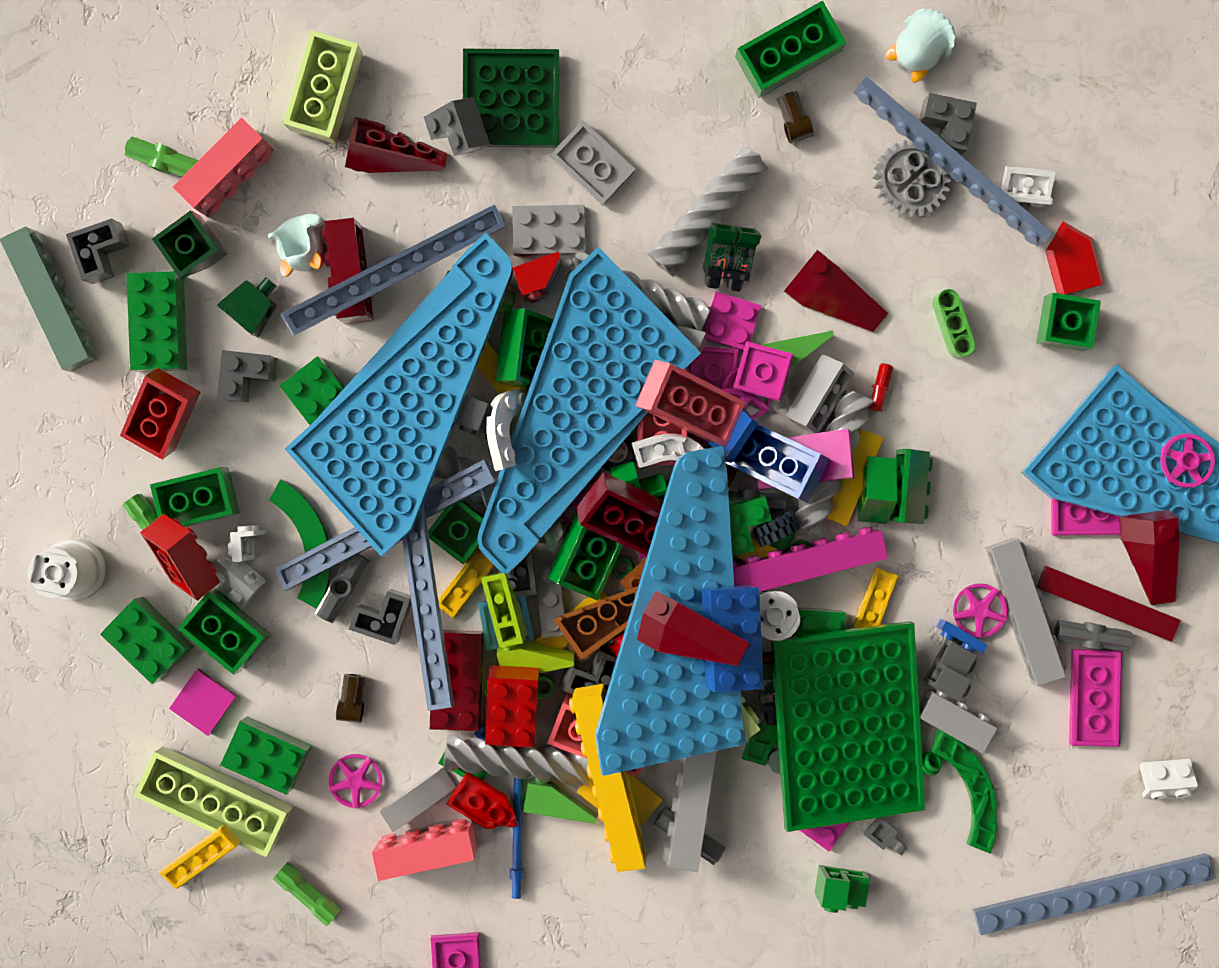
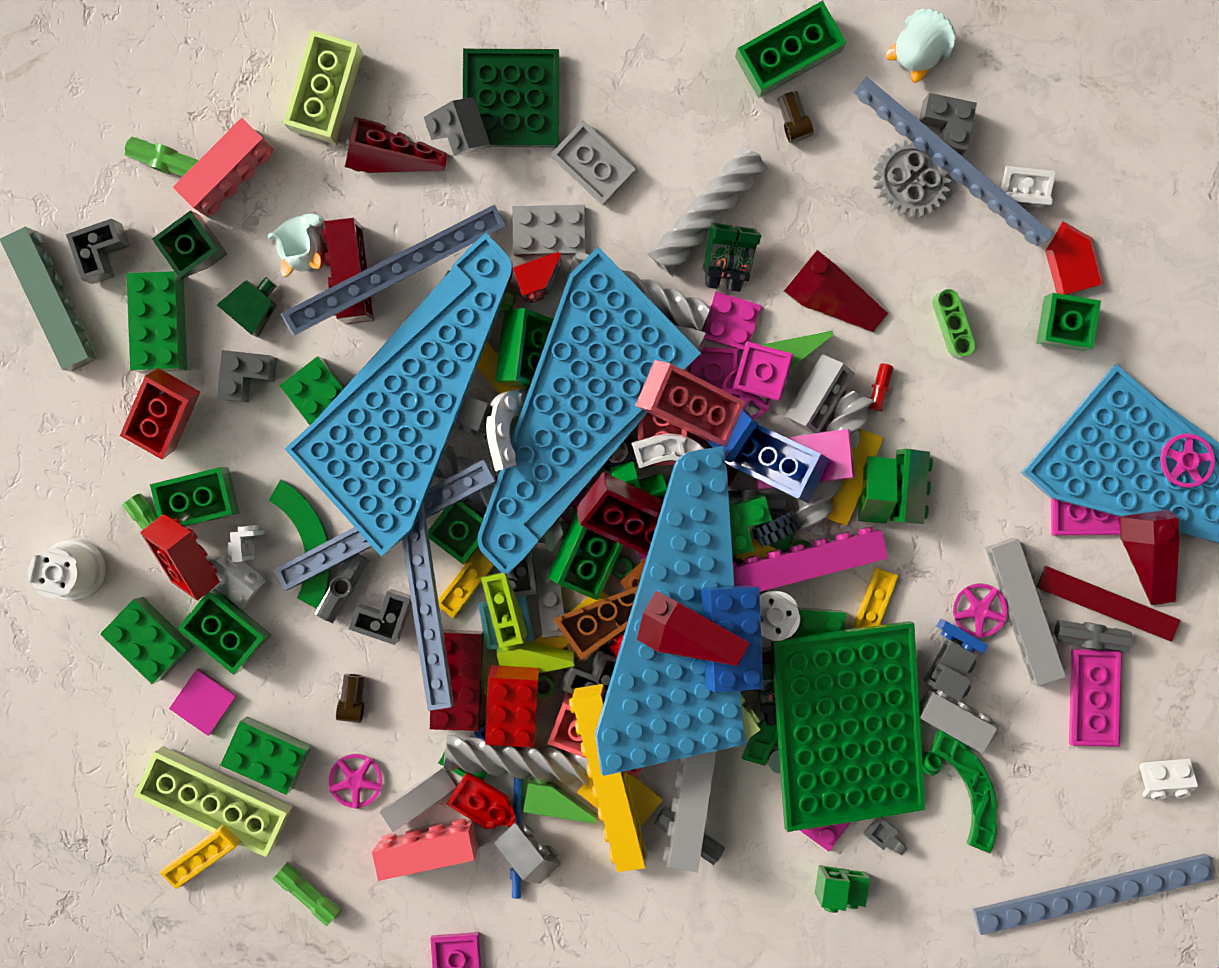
none -> brick [494,823,561,884]

